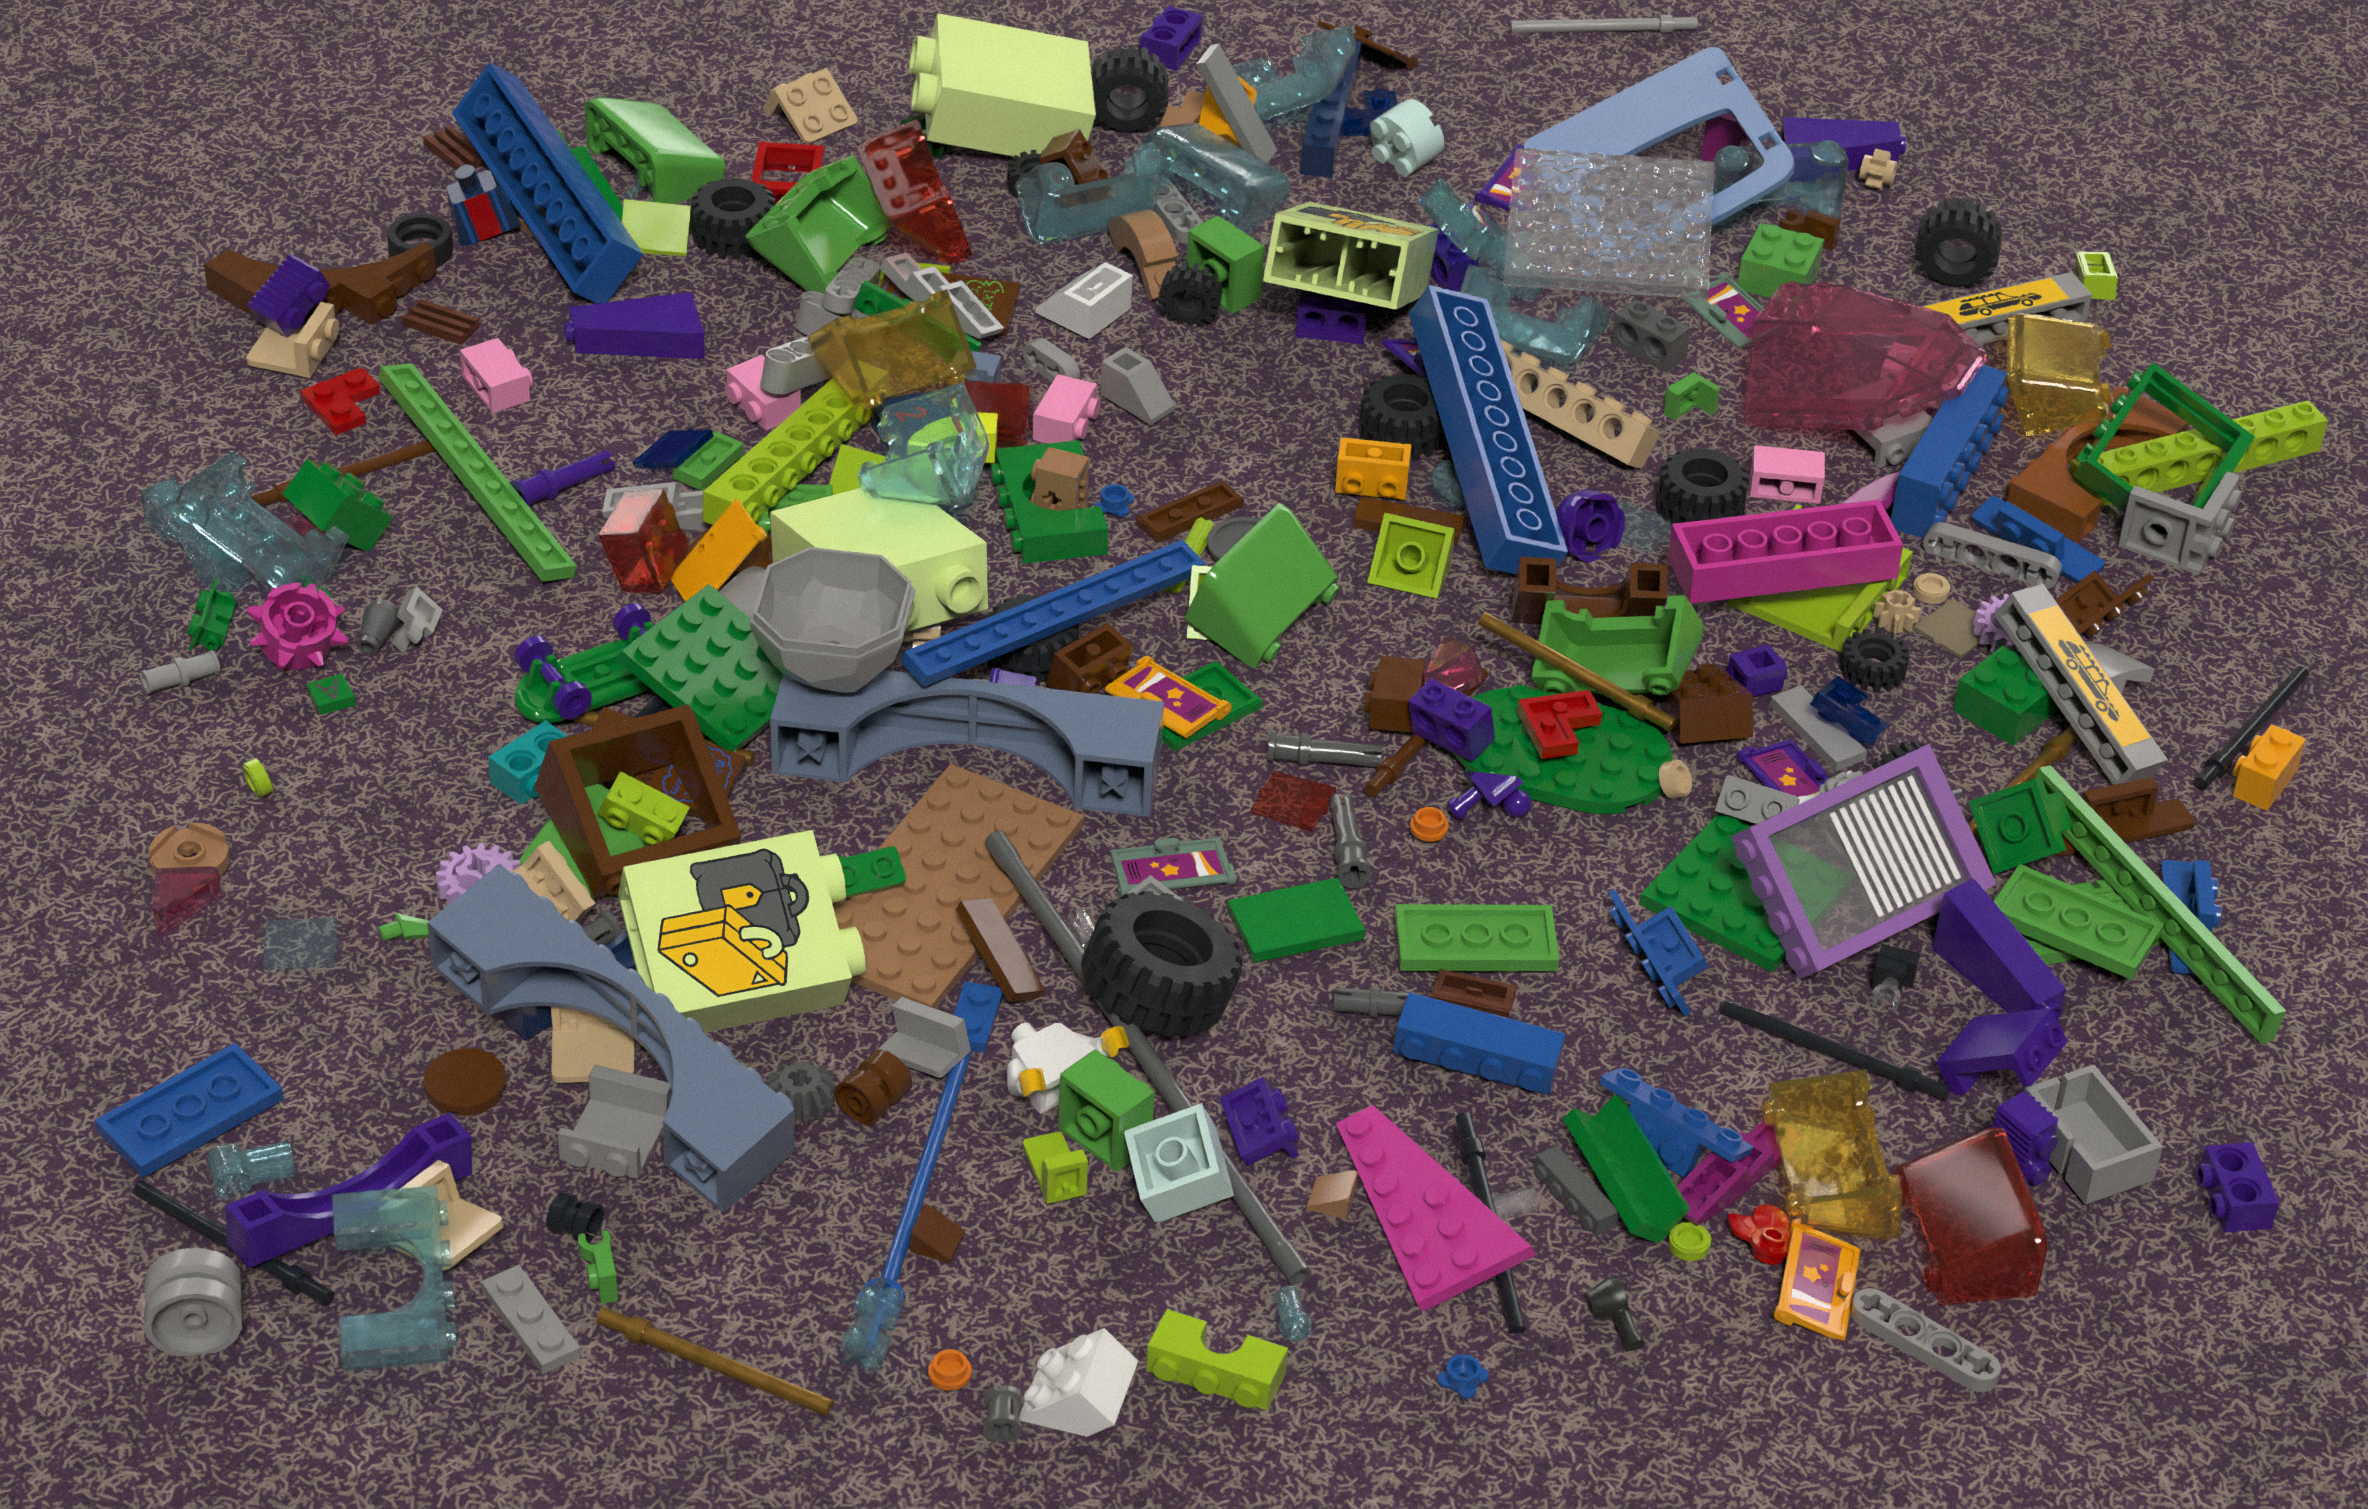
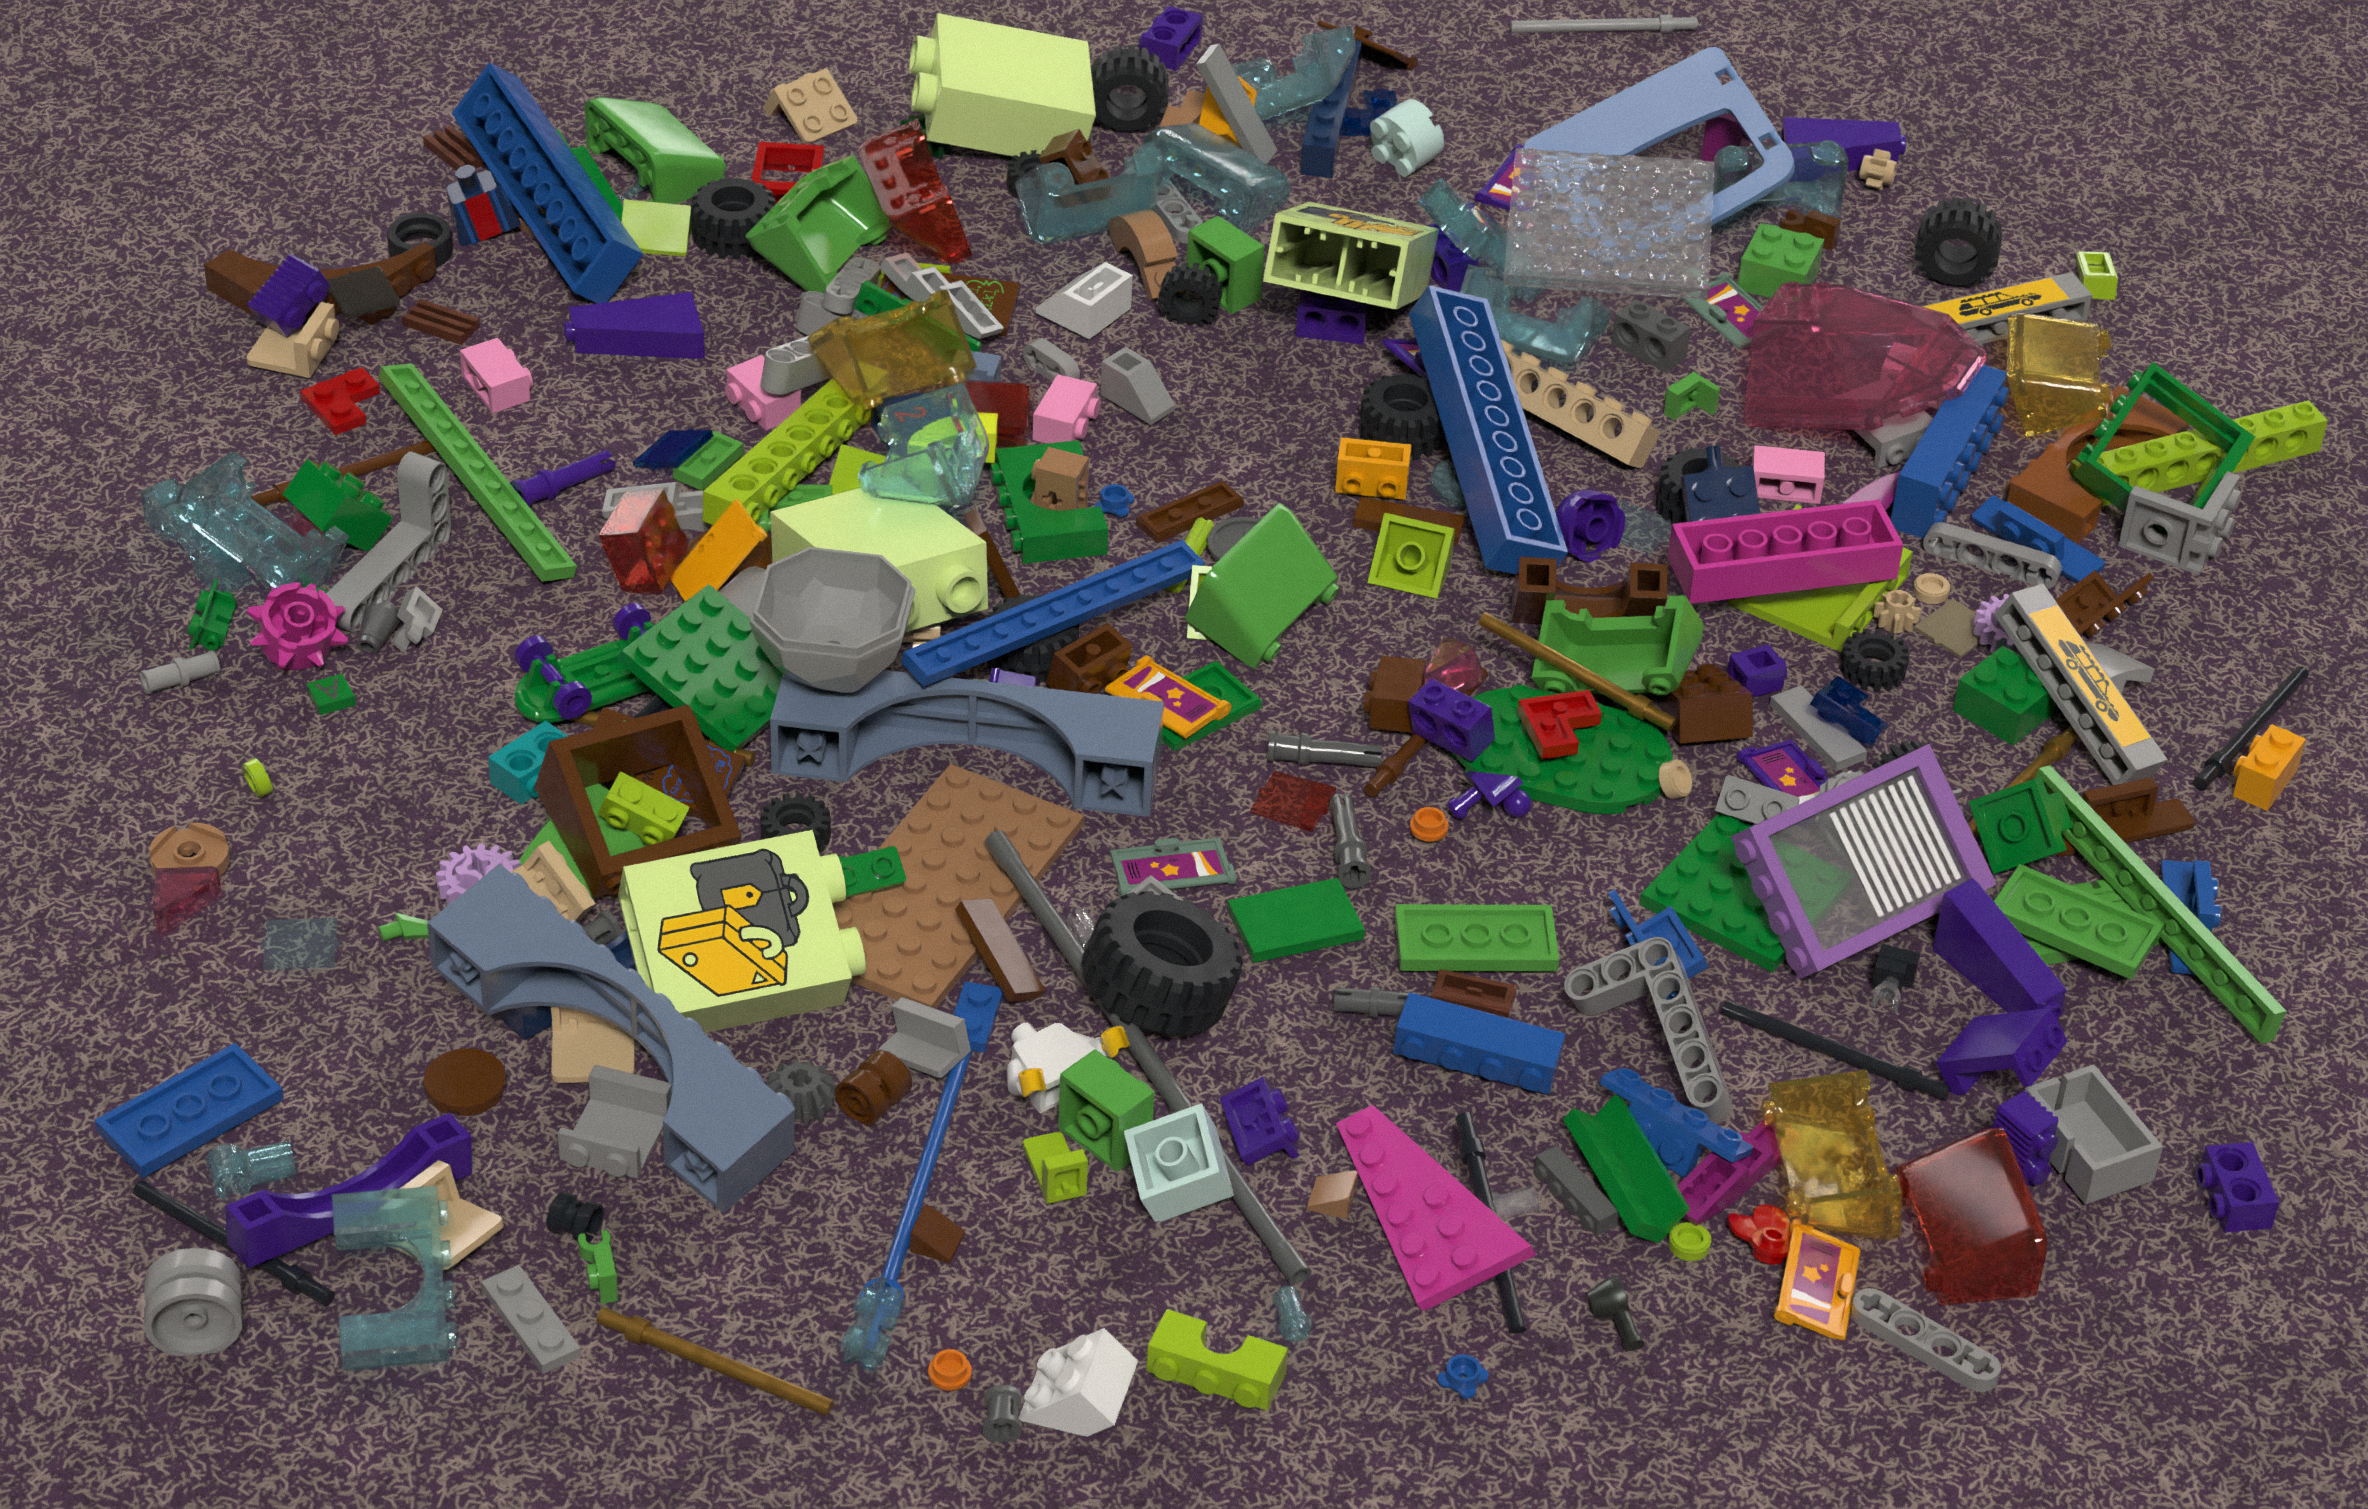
none -> light grey beam [326,452,451,633]
none -> clear smoke piece [327,266,400,319]
none -> black tyre [760,793,831,853]
none -> reddish brown tile [964,508,1020,598]
none -> light grey beam [1564,937,1732,1122]
none -> dark blue plate [1680,445,1760,522]

